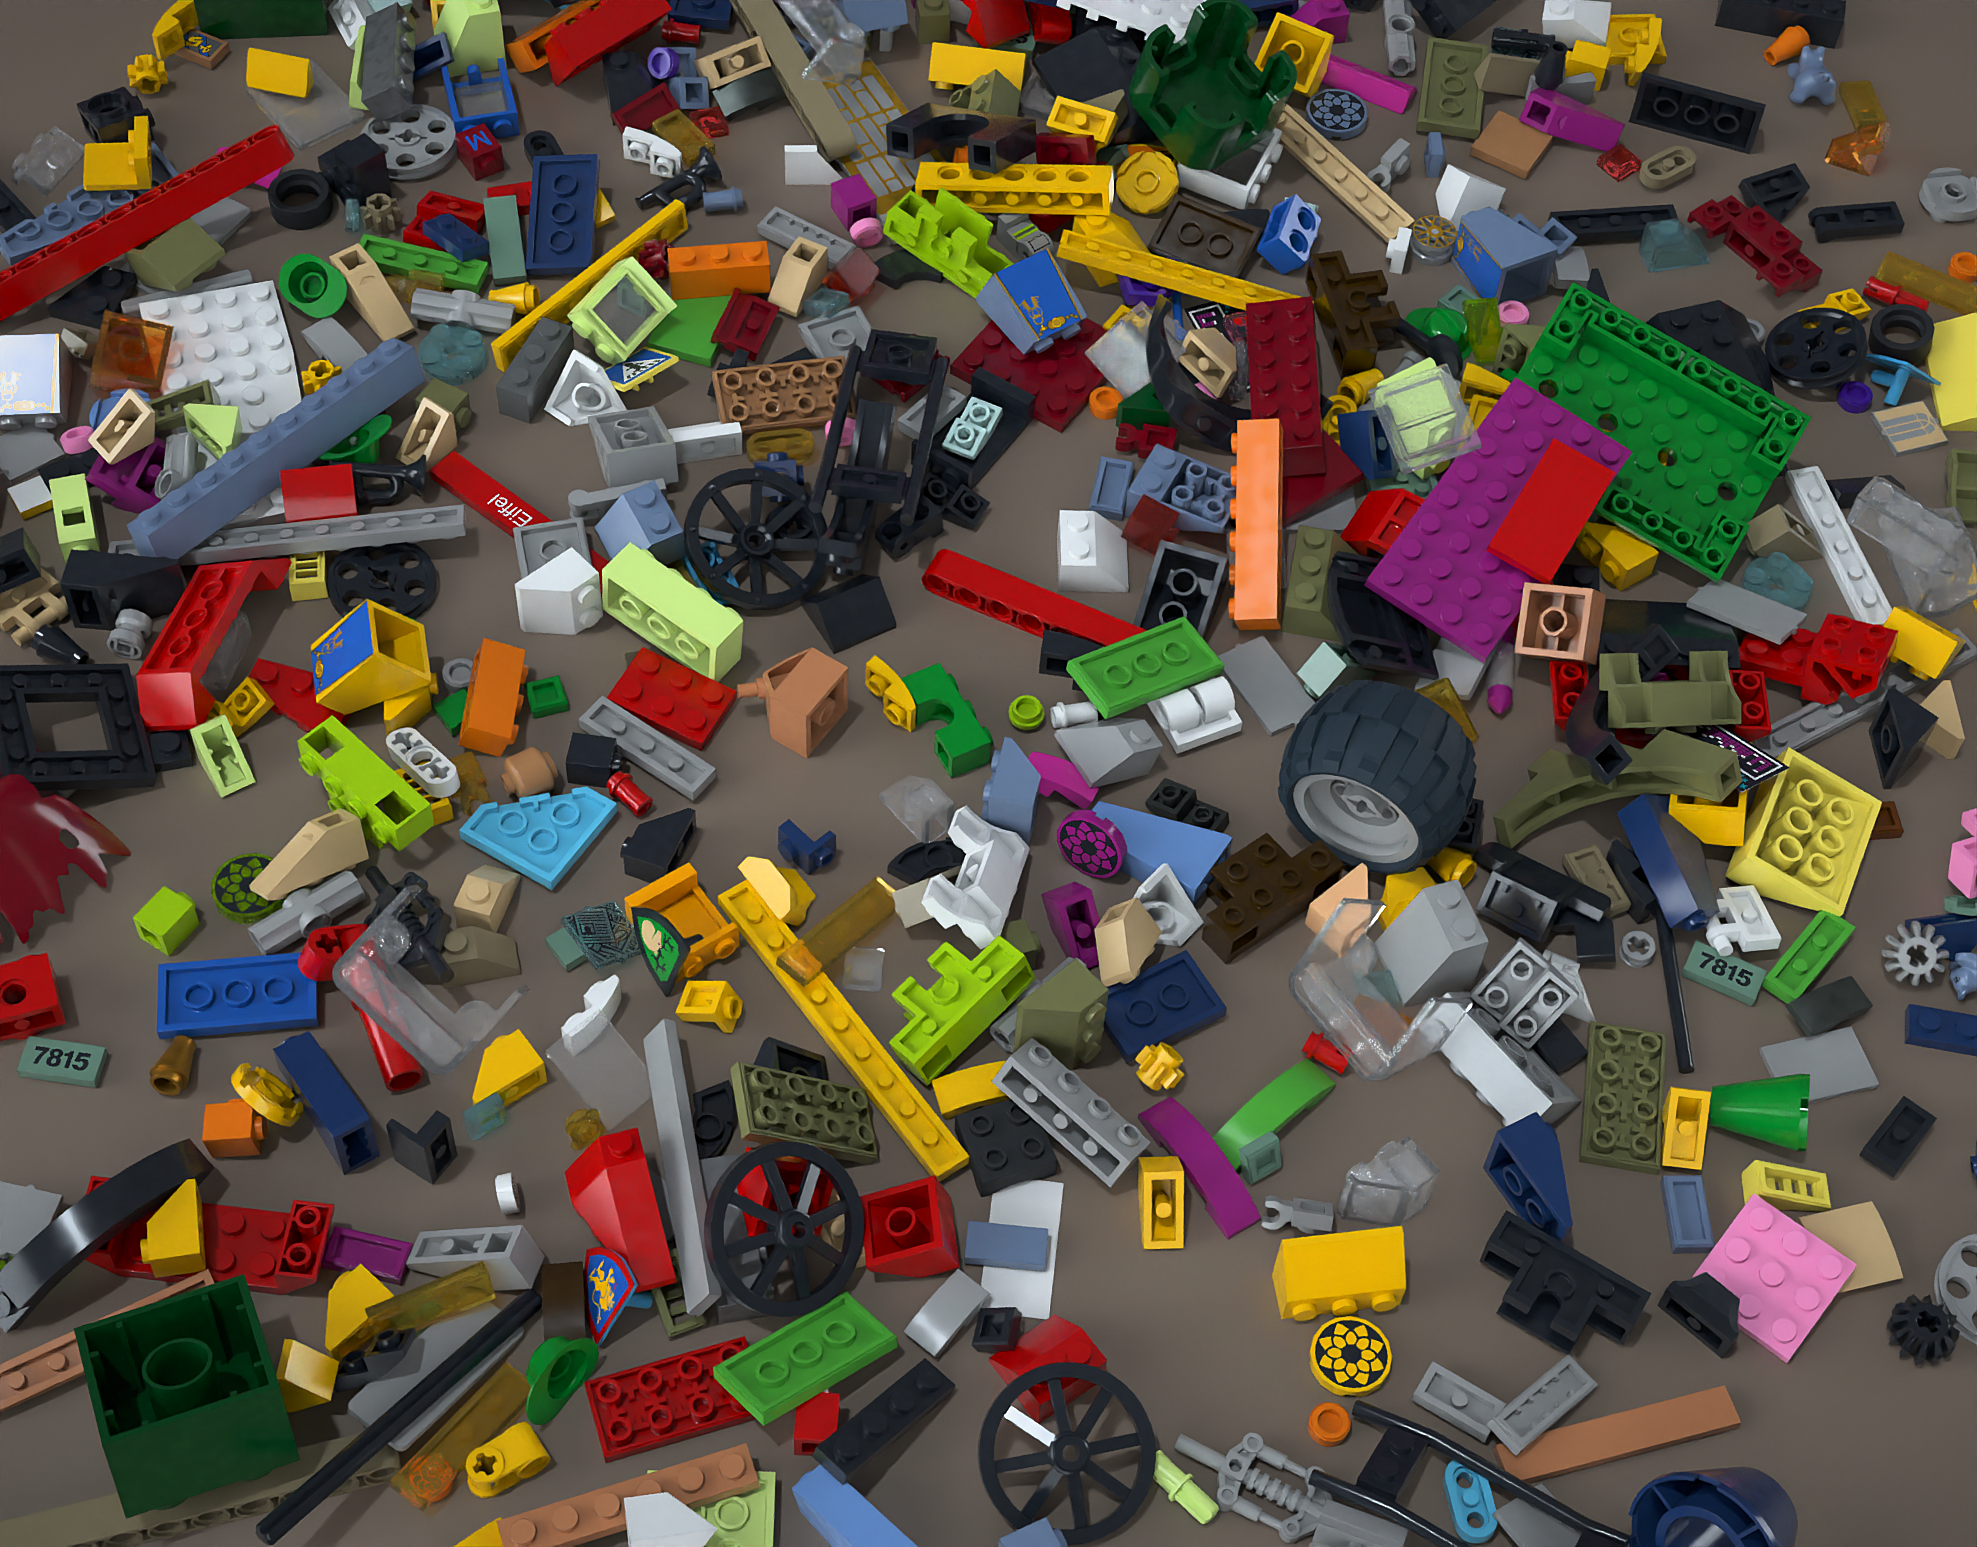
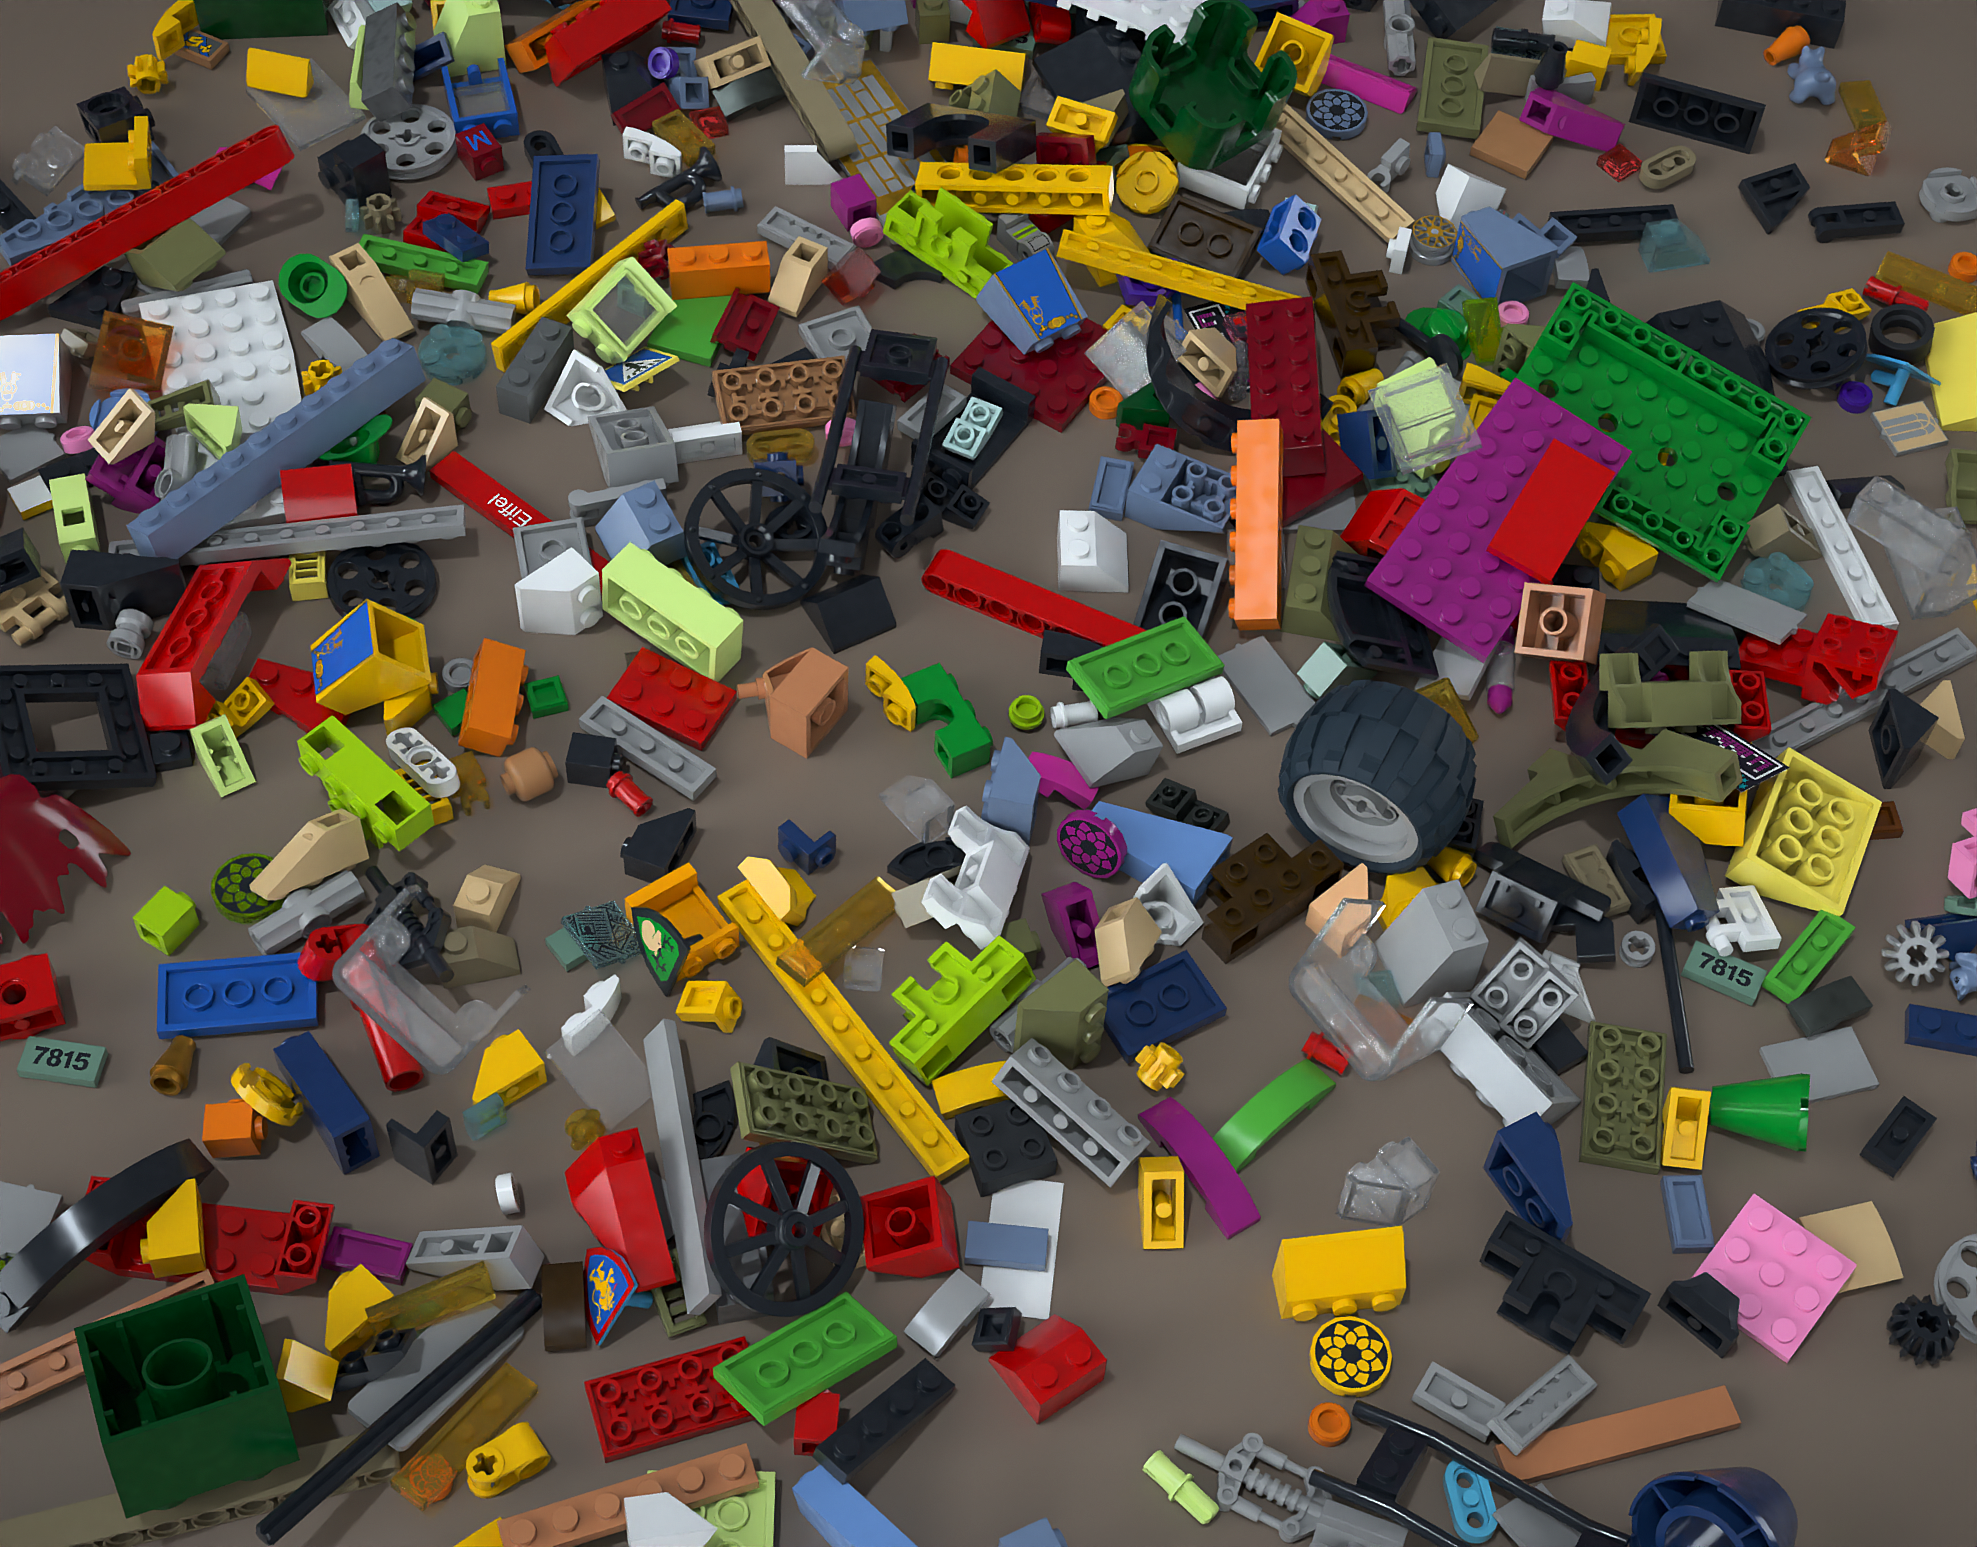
black cone [31,624,89,664] -> none
black tyre [268,169,333,230] -> none
medium azure plate [459,786,618,890] -> none
sand green tile [483,195,527,286] -> none
green piece [526,1335,599,1425] -> none
clear light blue tile [802,288,850,319] -> none
black wheel [978,1362,1156,1545] -> none
clear red brick [1120,494,1180,555] -> none
sand green tile [1239,1131,1282,1185] -> none
light grey plate [1262,1195,1334,1234] -> none
dark red bracket [1687,195,1823,298] -> none
light yellow slope [1741,1160,1831,1212] -> none
yellow slope [1883,606,1966,681] -> none

